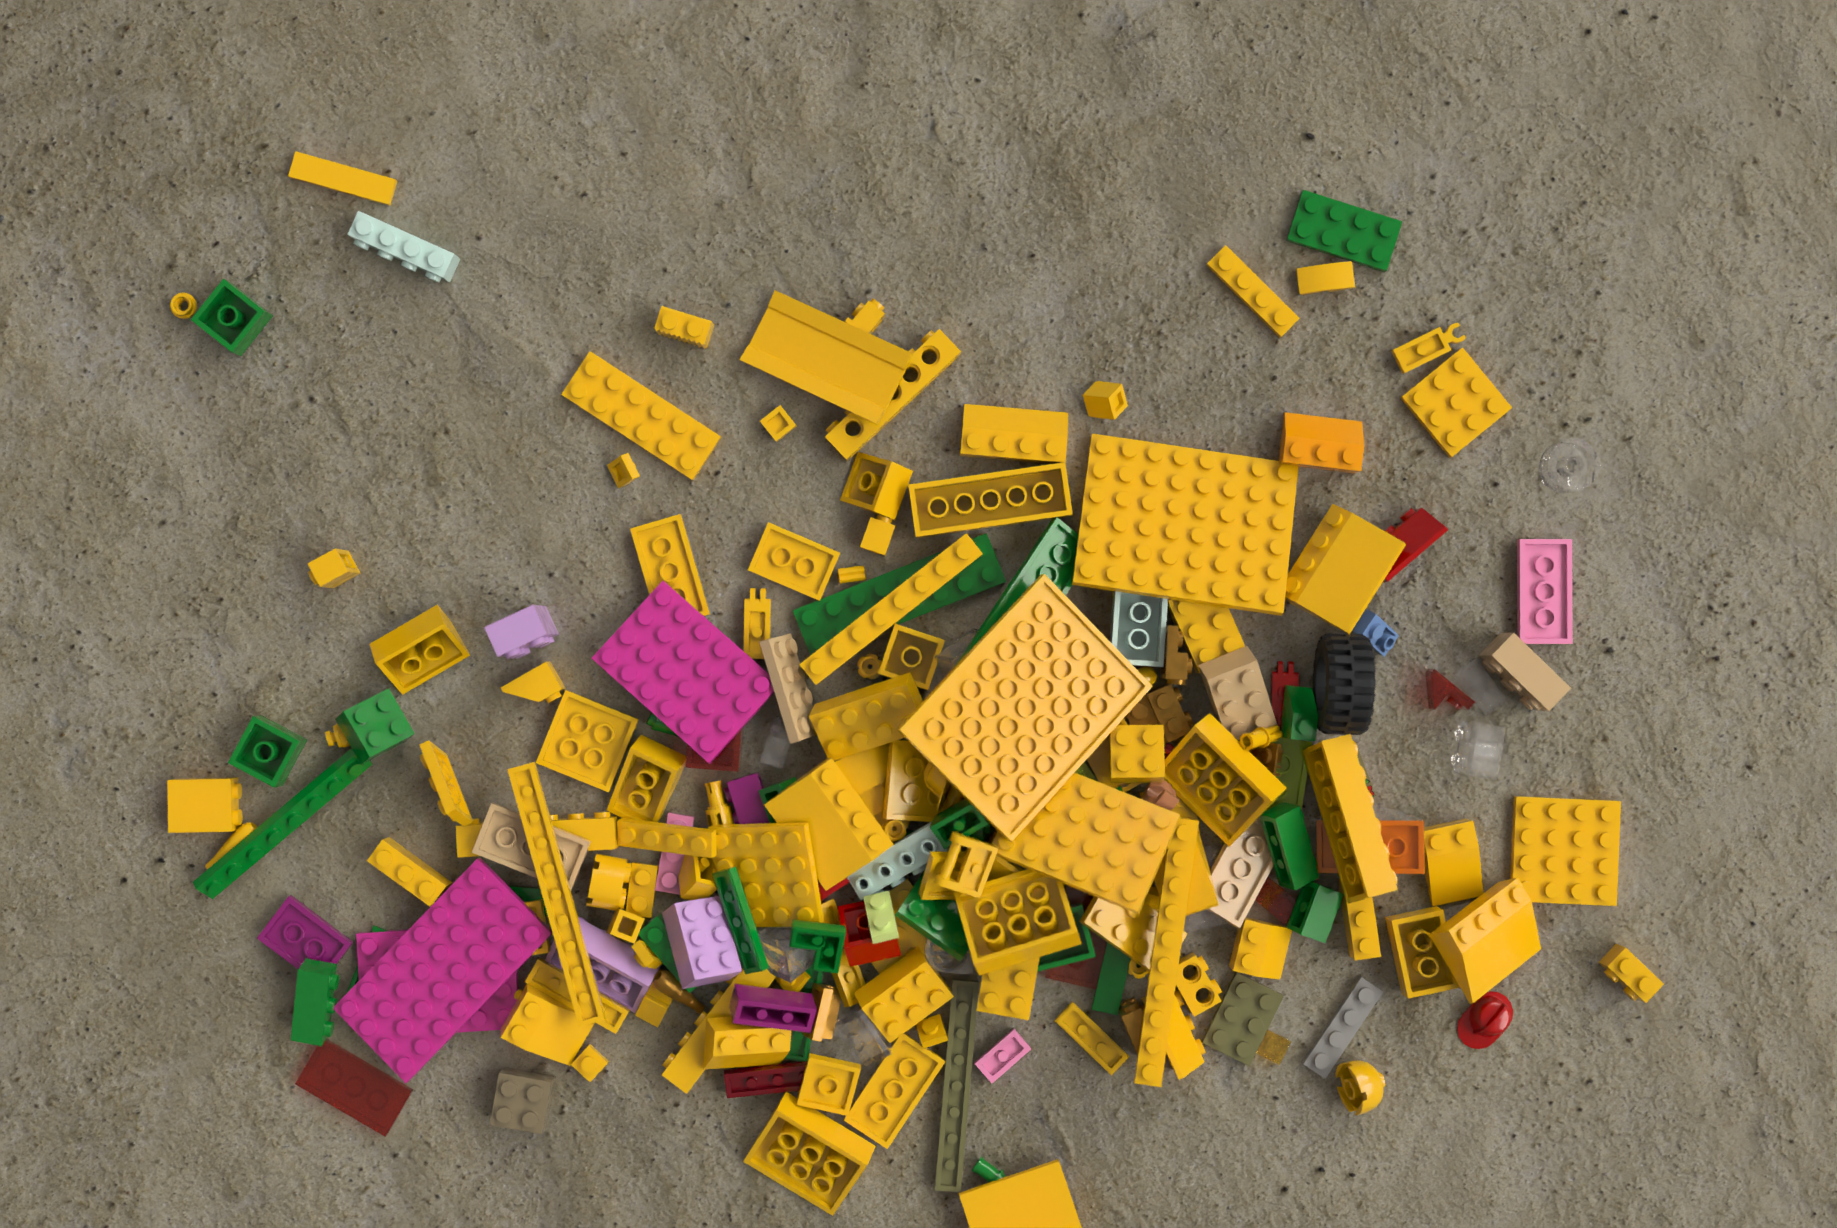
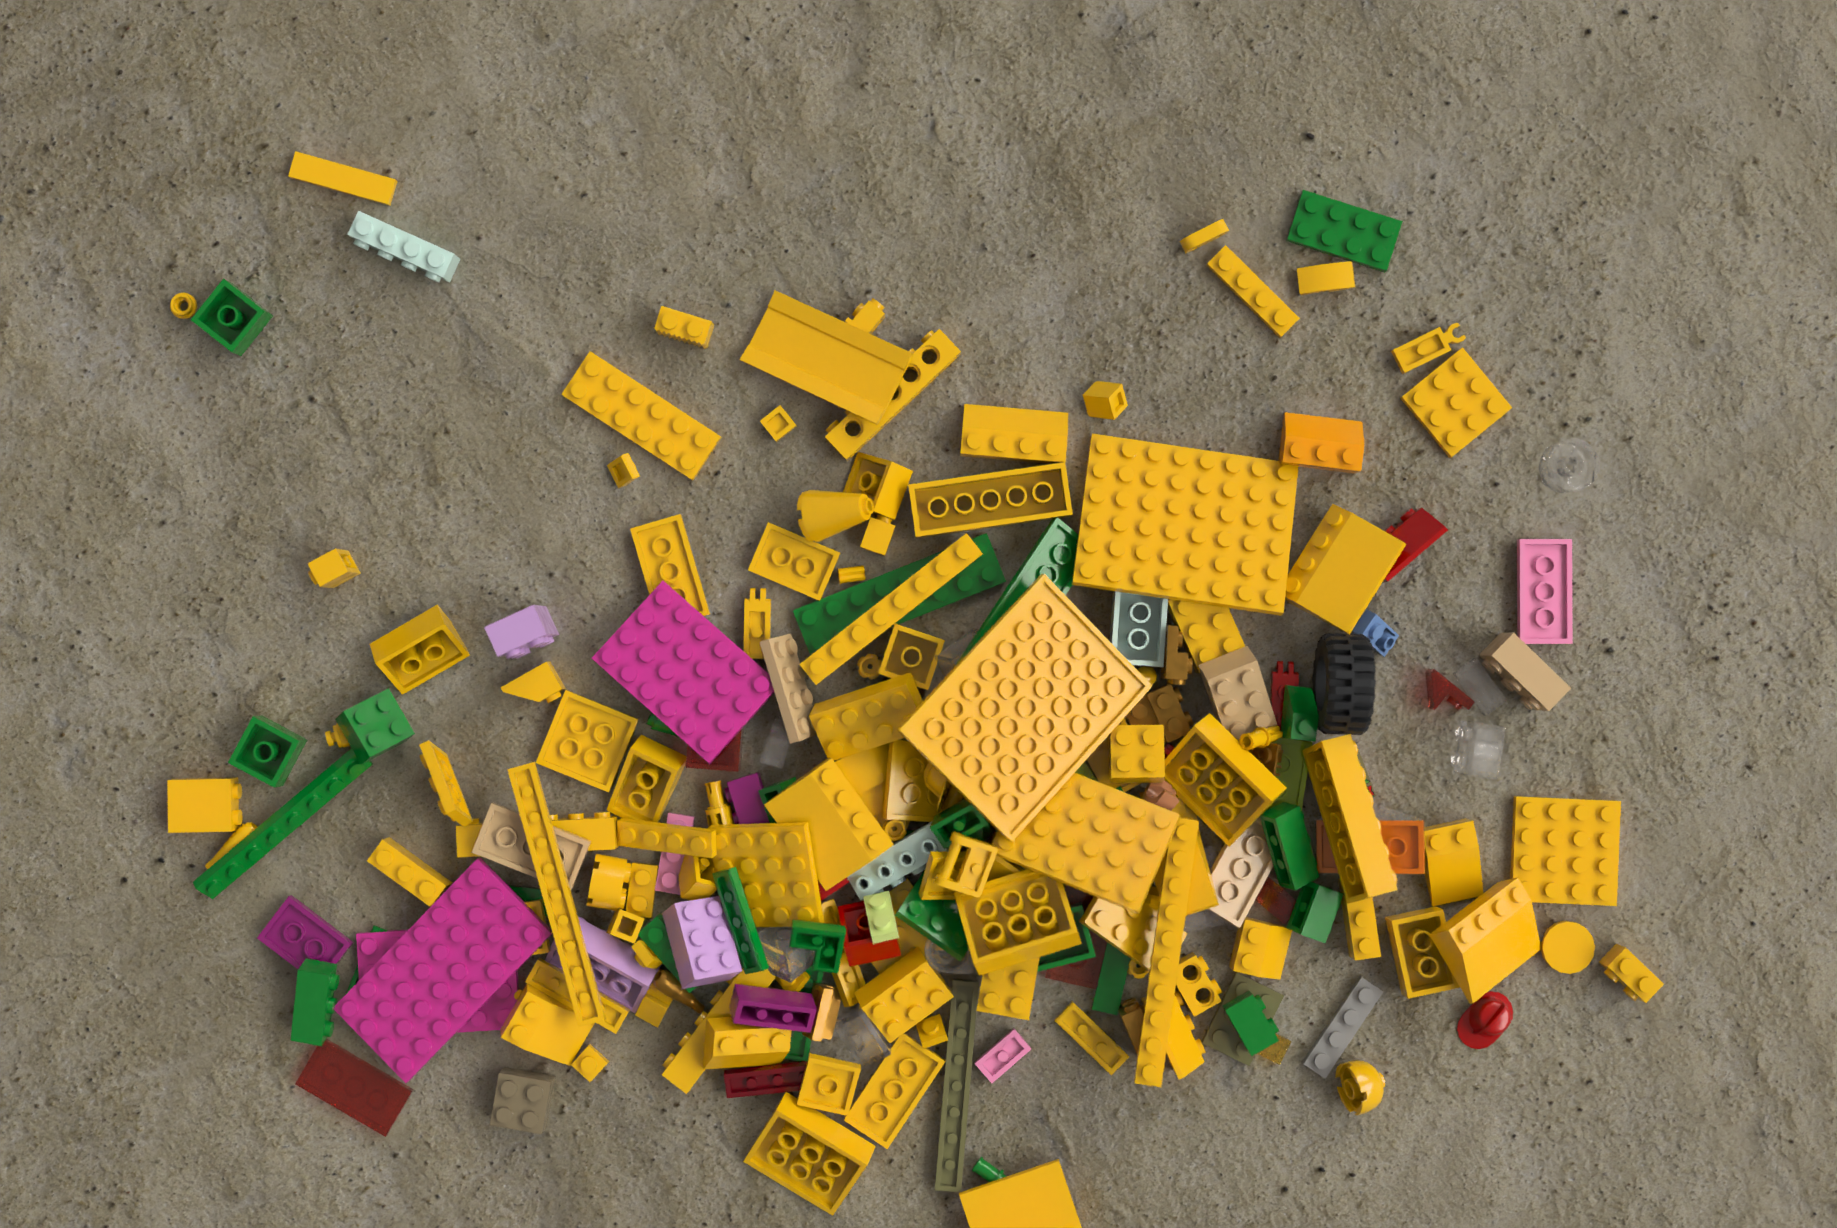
none -> yellow cone [797,490,874,542]
none -> yellow beam [1179,219,1229,254]
none -> green brick [1222,991,1279,1056]
none -> yellow tile [1541,921,1595,974]

